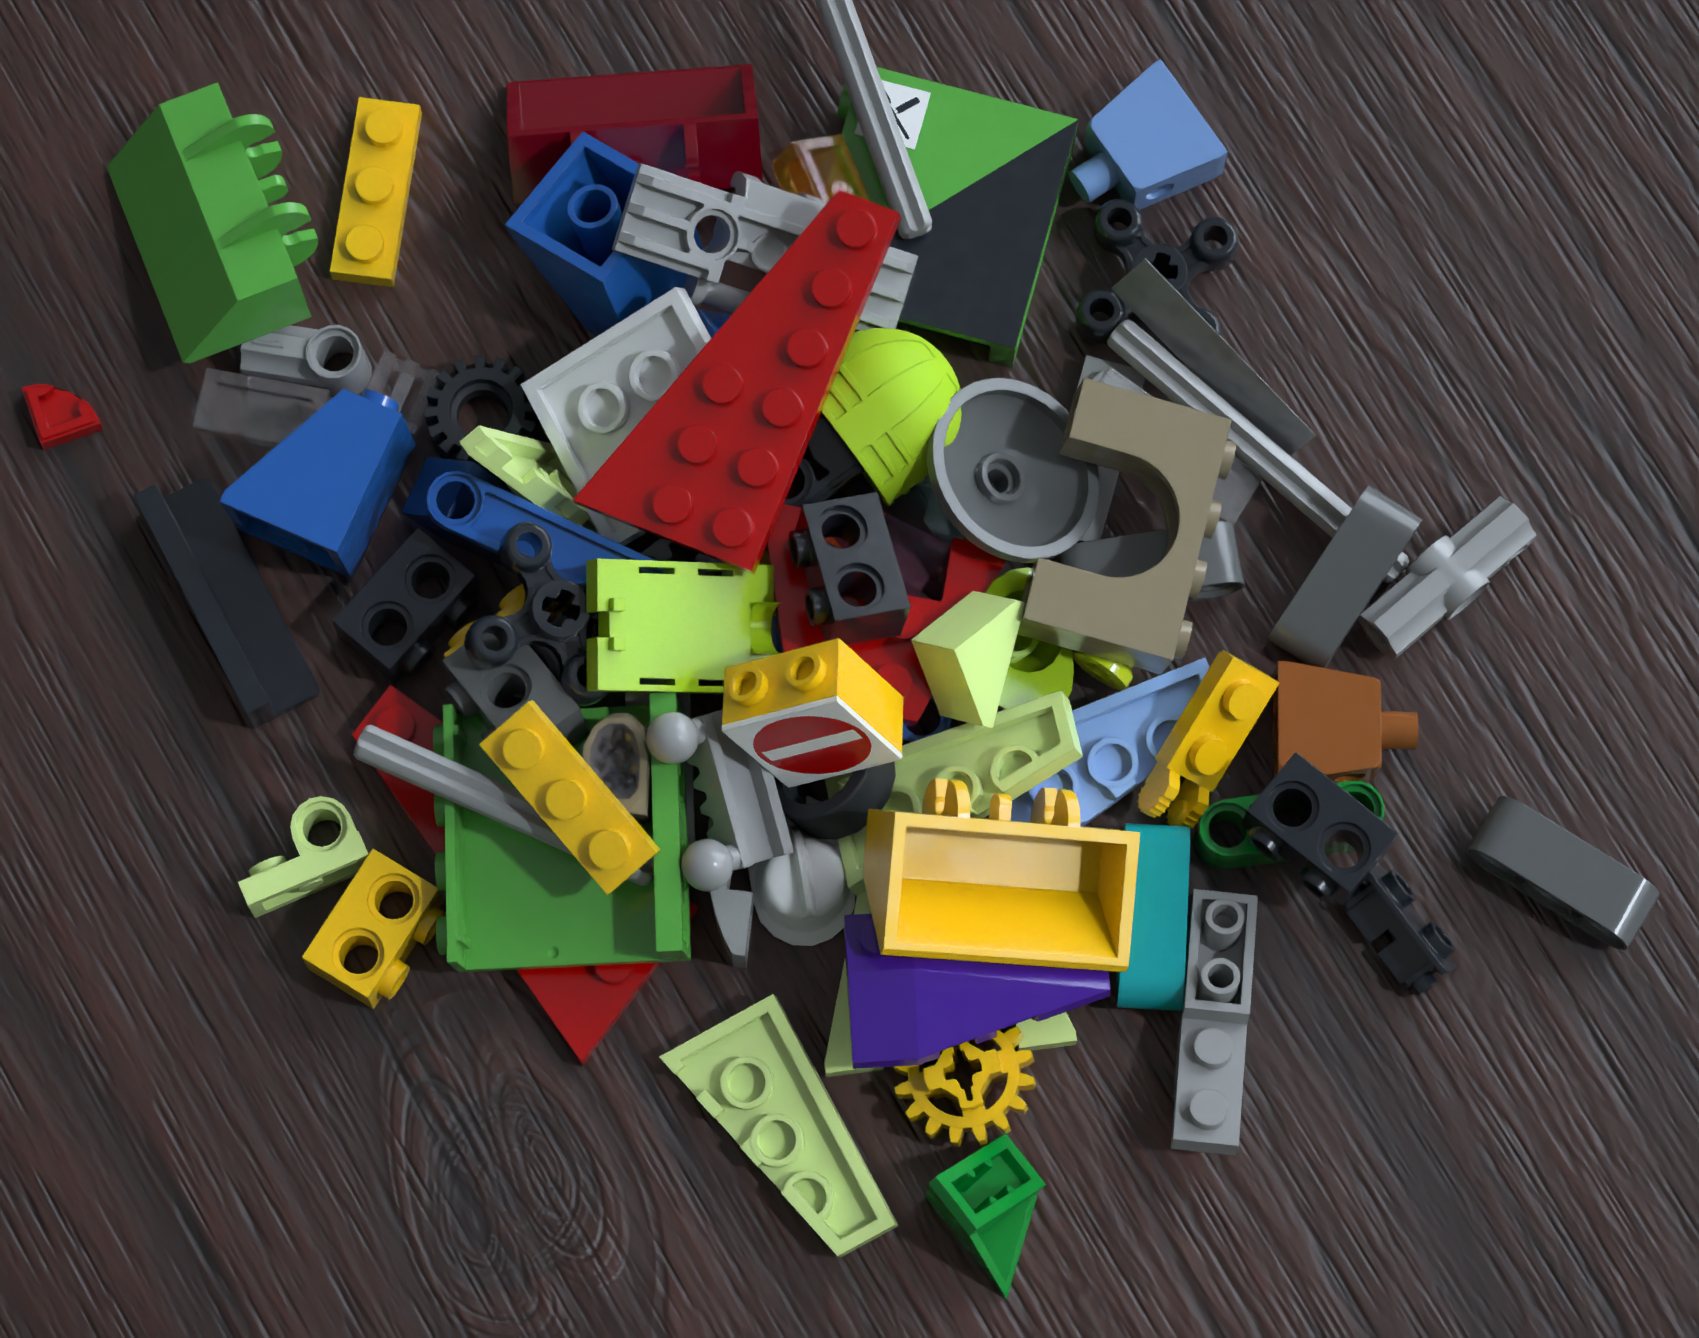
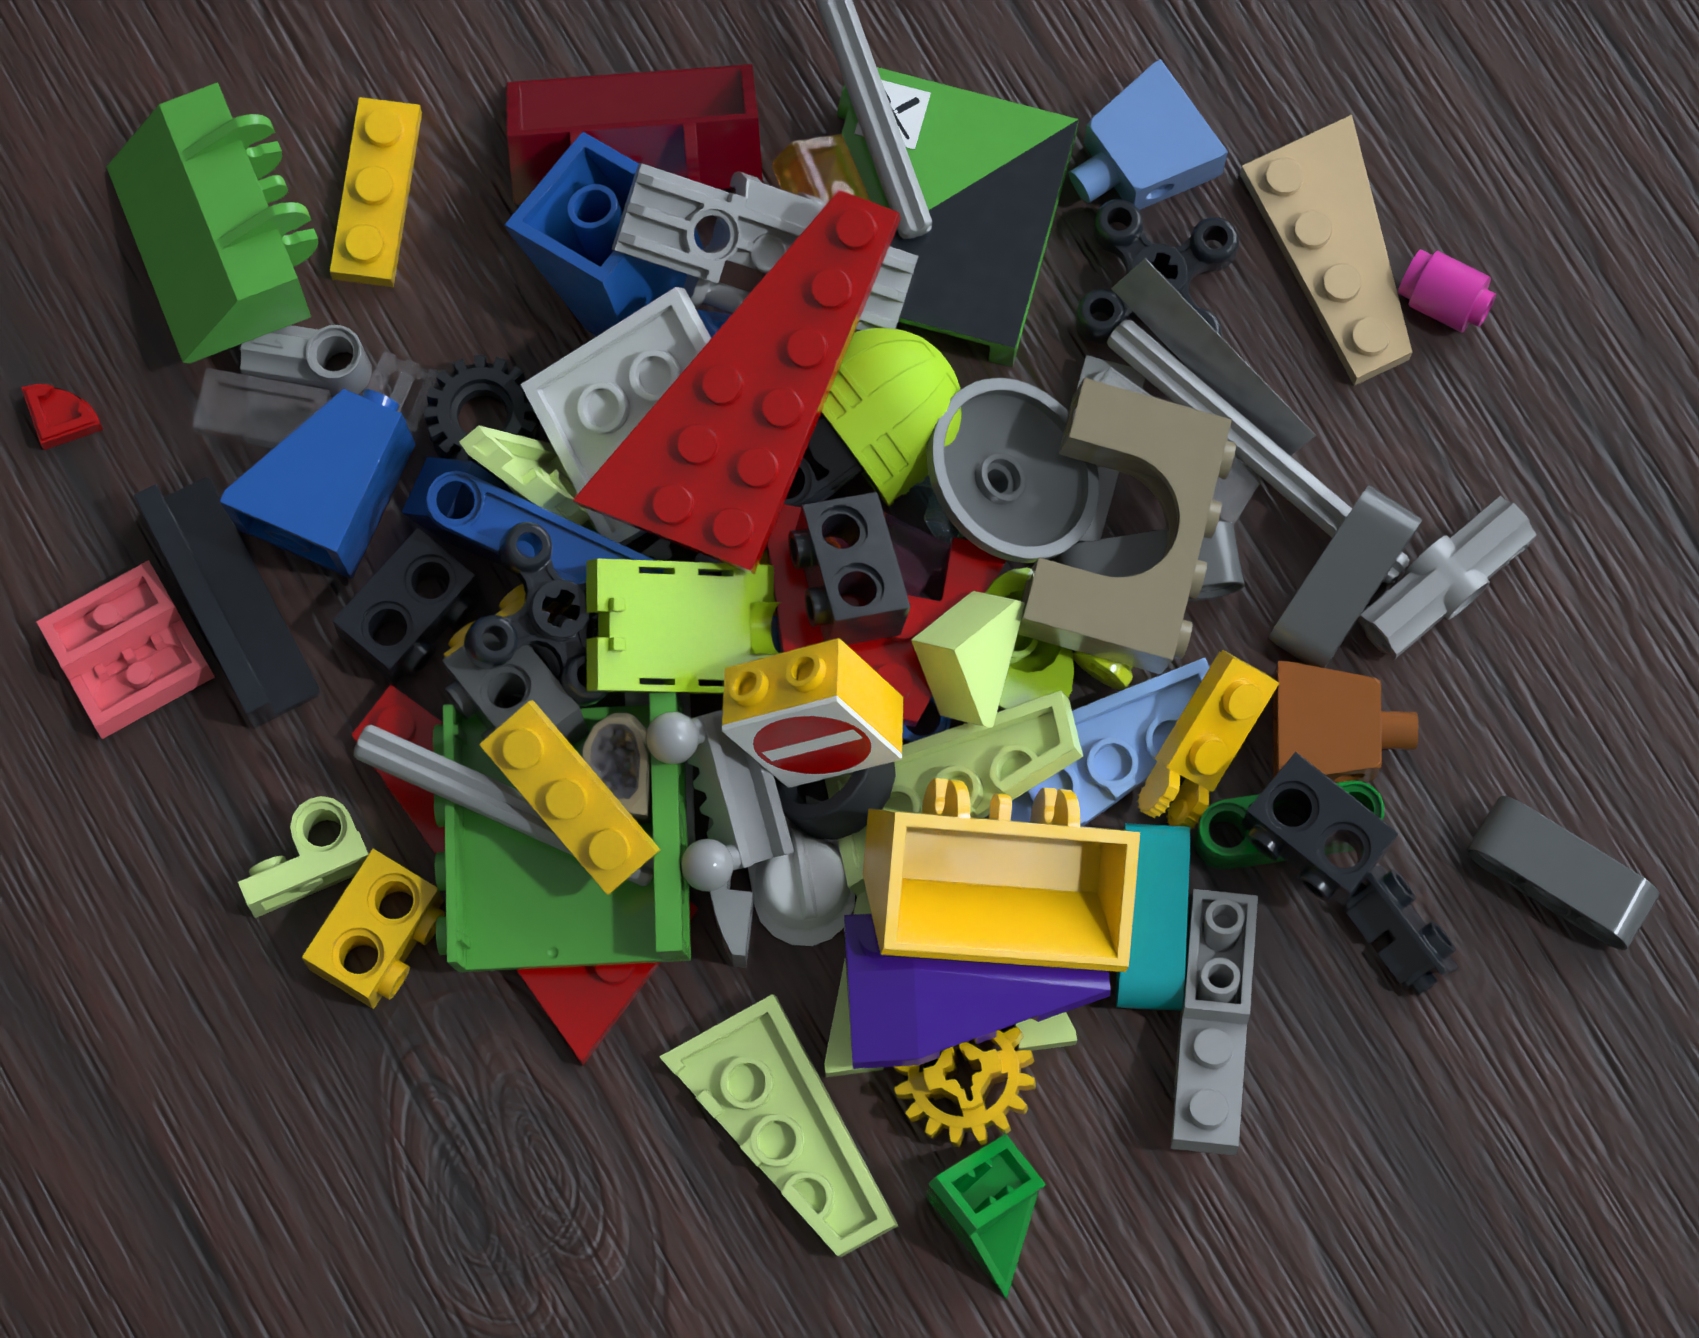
none -> coral slope [36,560,215,739]
none -> tan wing [1240,115,1412,386]
none -> dark pink brick [1398,249,1496,333]

